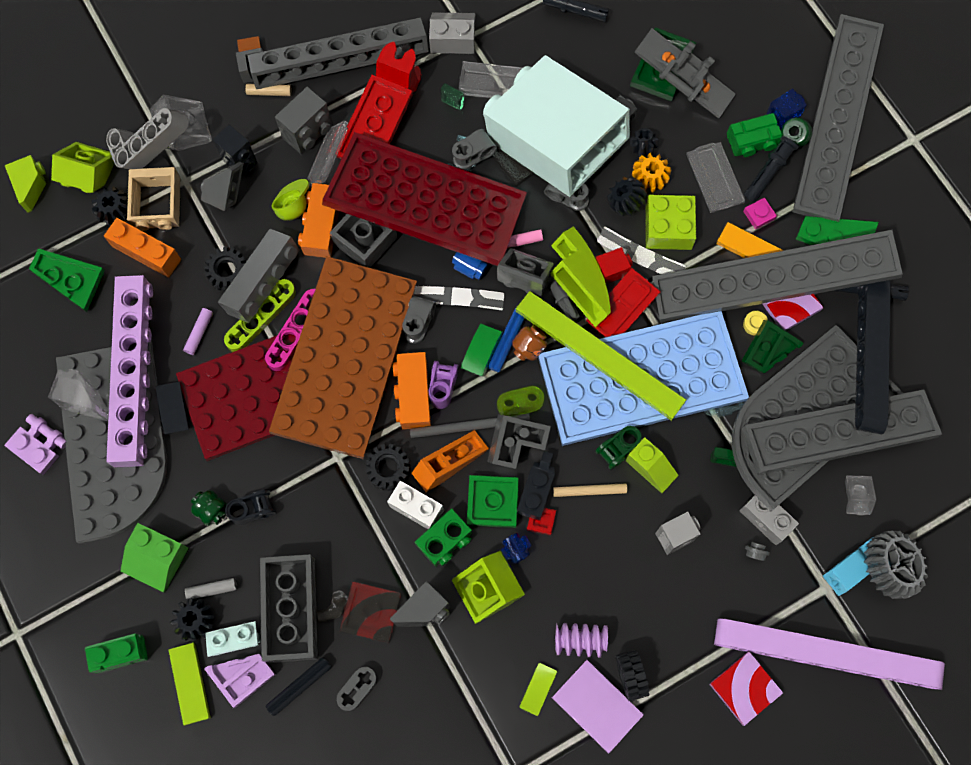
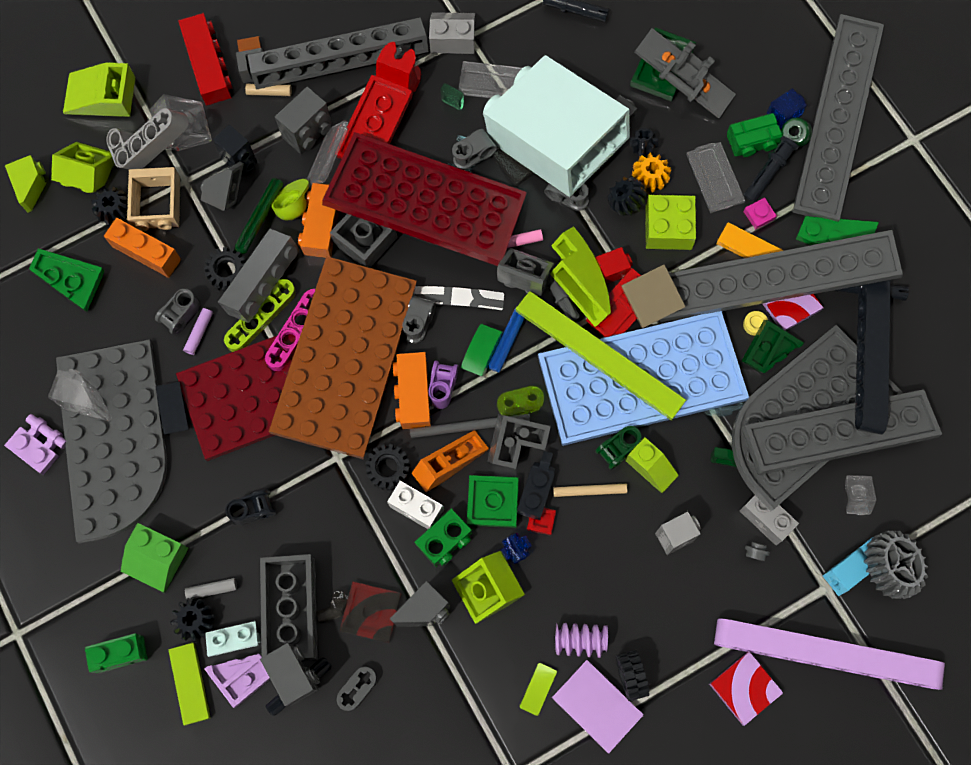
lavender brick [107,275,153,467] -> none
dark green piece [191,490,227,526] -> none
blue brick [452,252,488,280] -> none
dark orange head [512,325,547,361] -> none
clear sticker [597,227,686,274] -> none
none -> lime slope [63,63,136,117]
none -> dark grey piece [155,289,200,335]
none -> red brick [178,13,233,106]
none -> dark green axle [235,178,283,254]
none -> dark grey brick [260,643,320,706]
none -> dark tan tile [621,265,685,328]

